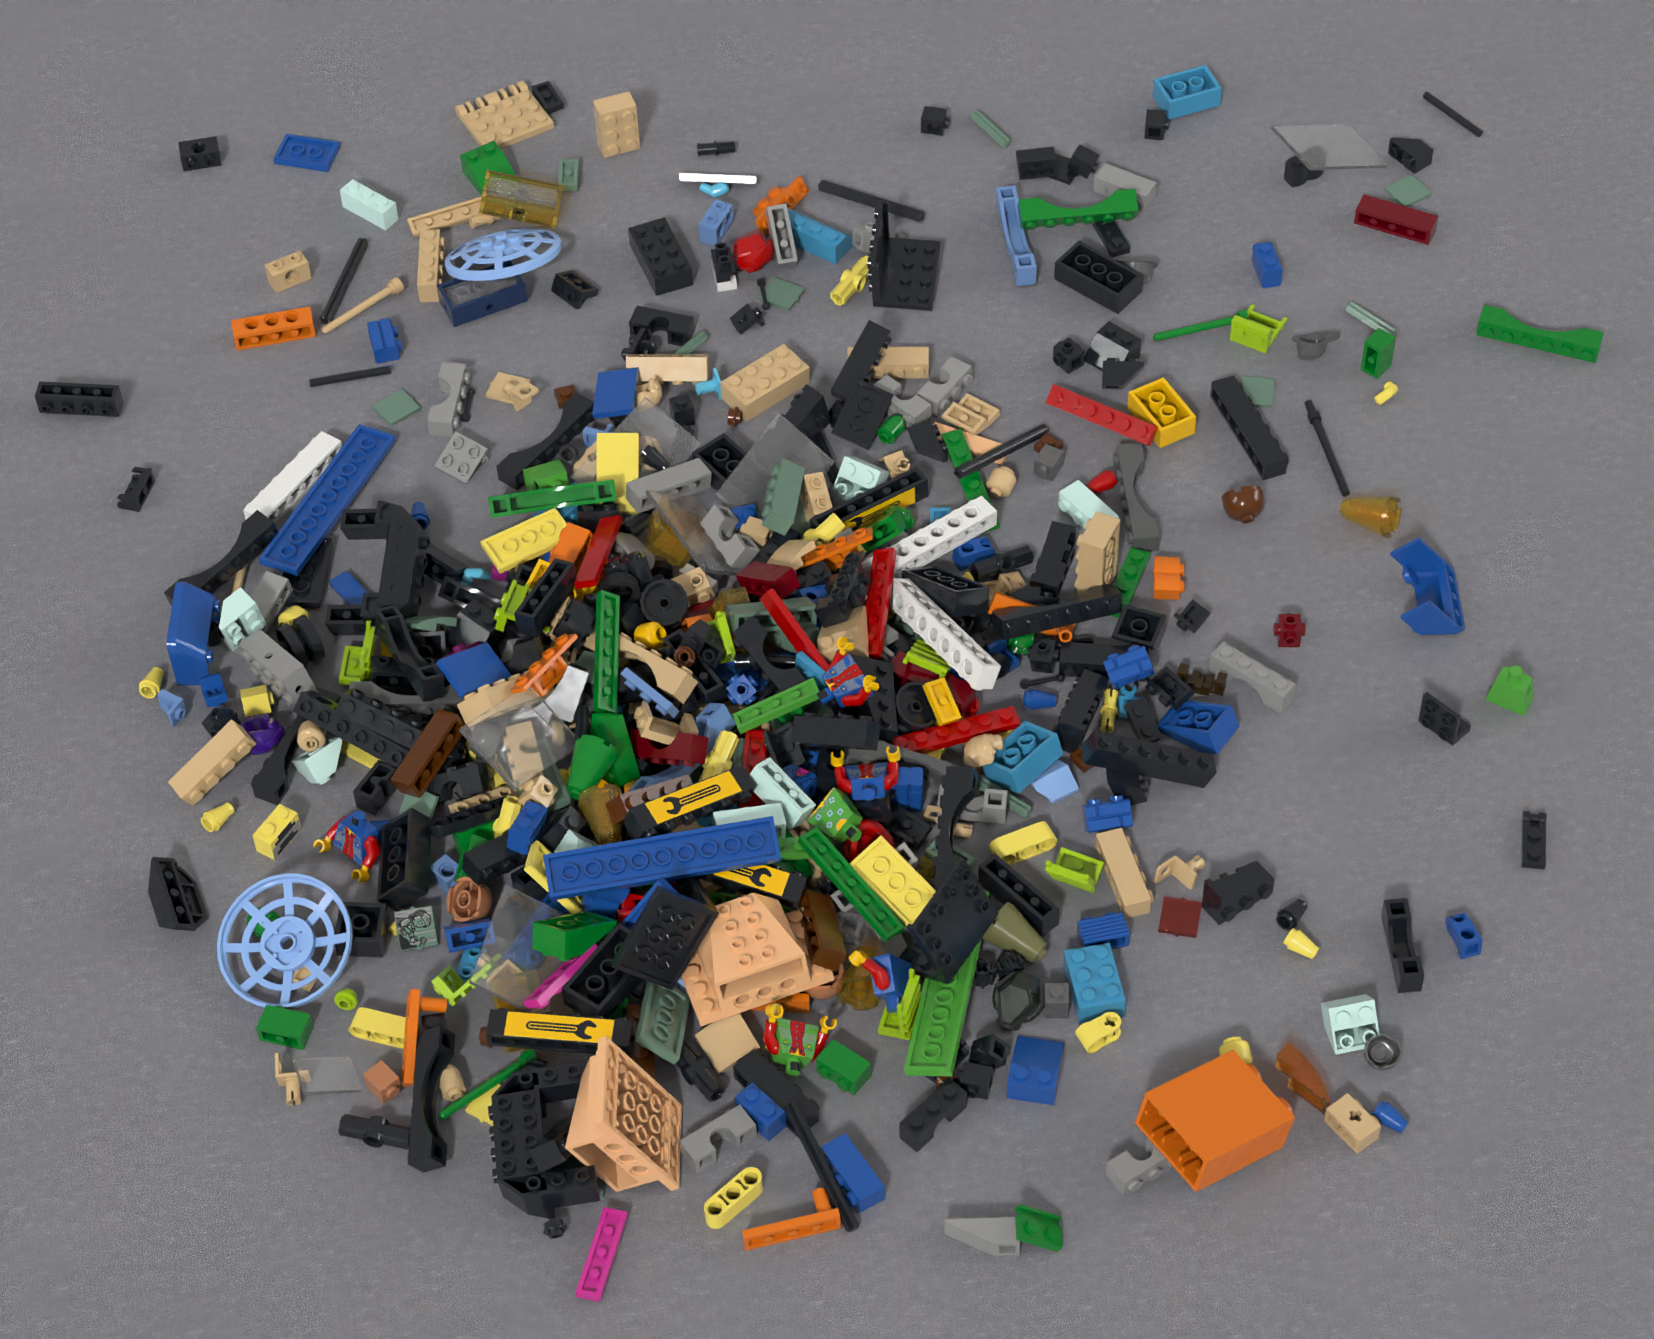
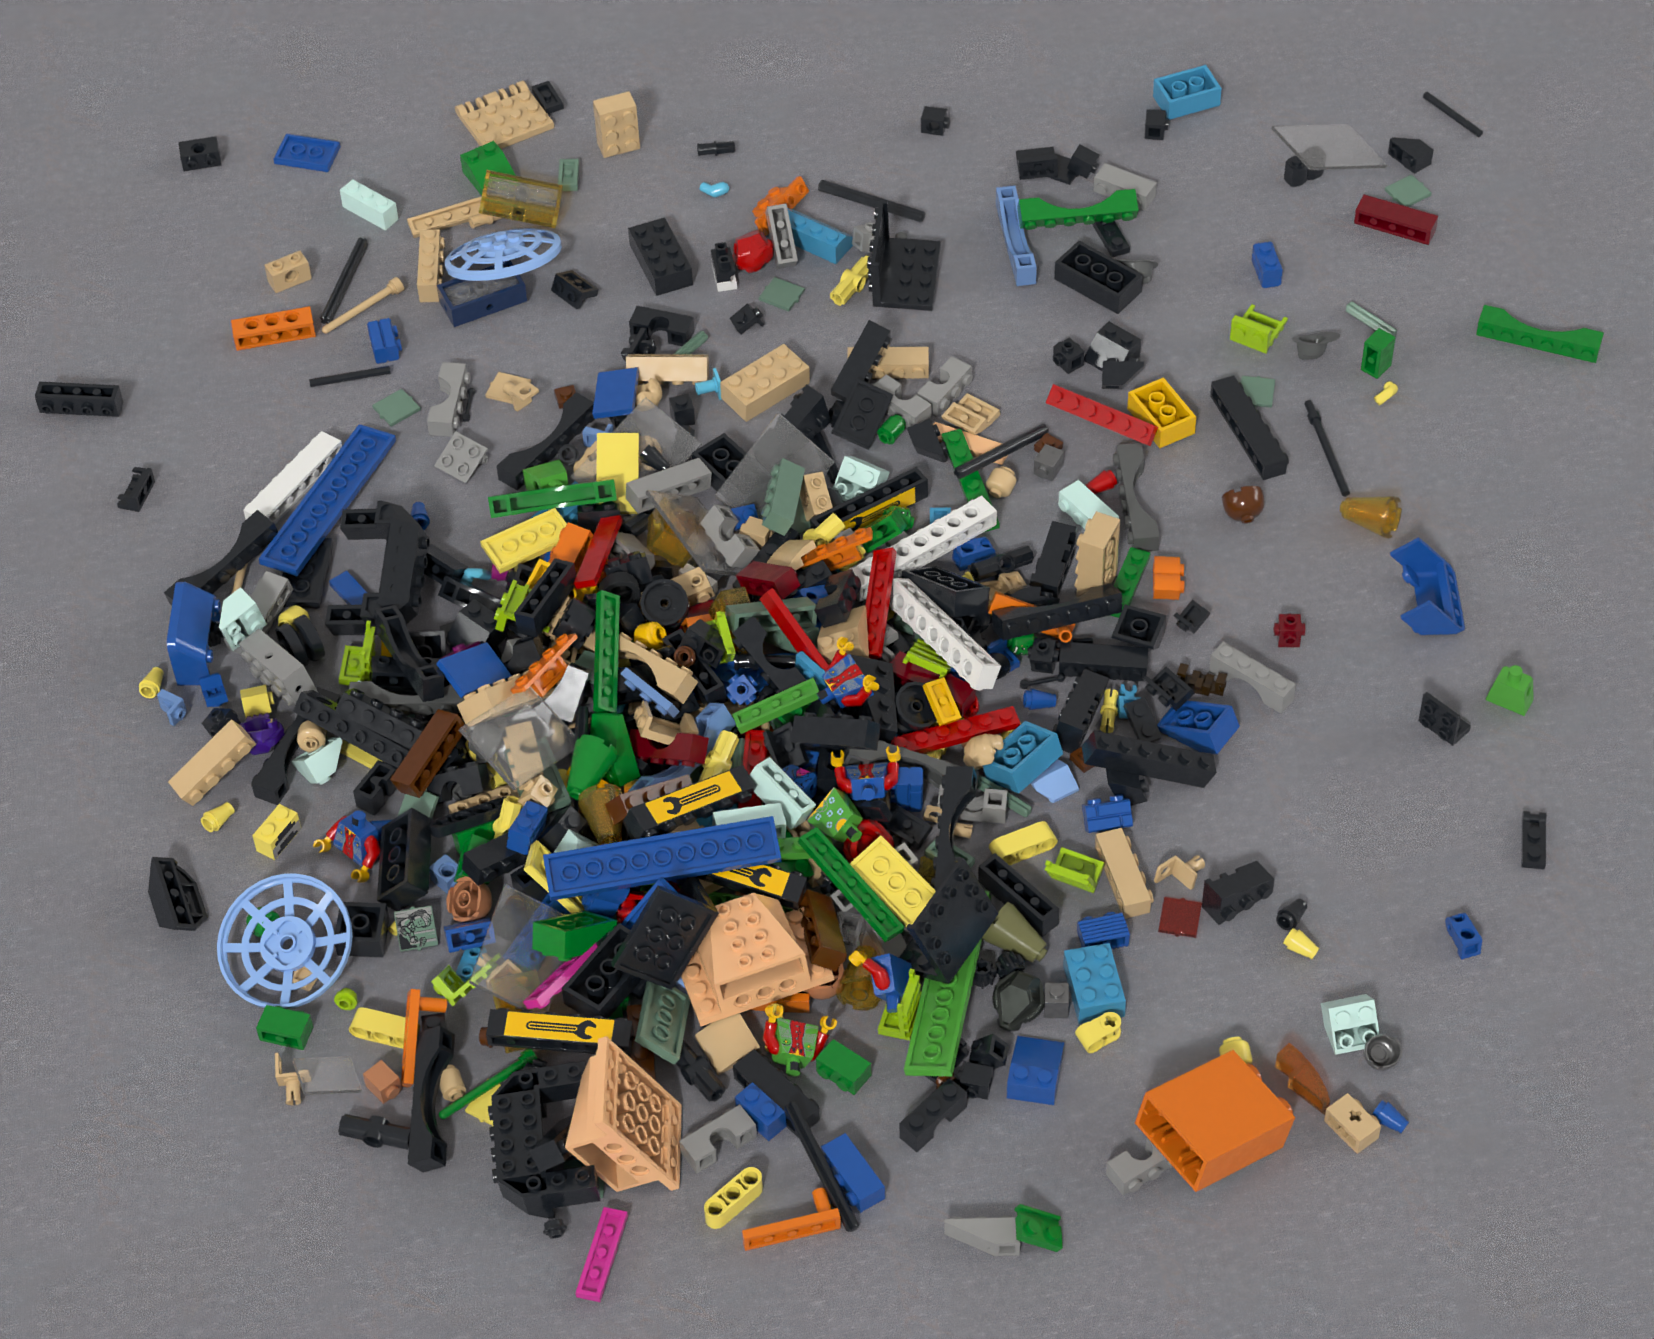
sand green slope [404,615,457,632] -> none
tile [679,173,758,184] -> none
medium blue brick [698,199,734,246] -> none
reddish brown plate [727,407,742,427] -> none
black hinge [757,278,770,310] -> none
black bracket [827,550,872,608] -> none
tan bracket [878,450,910,479] -> none
sand green axle [971,110,1011,148] -> none
blue brick [1103,645,1155,689] -> none
green piece [1153,309,1249,341] -> none
black arch [1381,898,1424,993] -> none

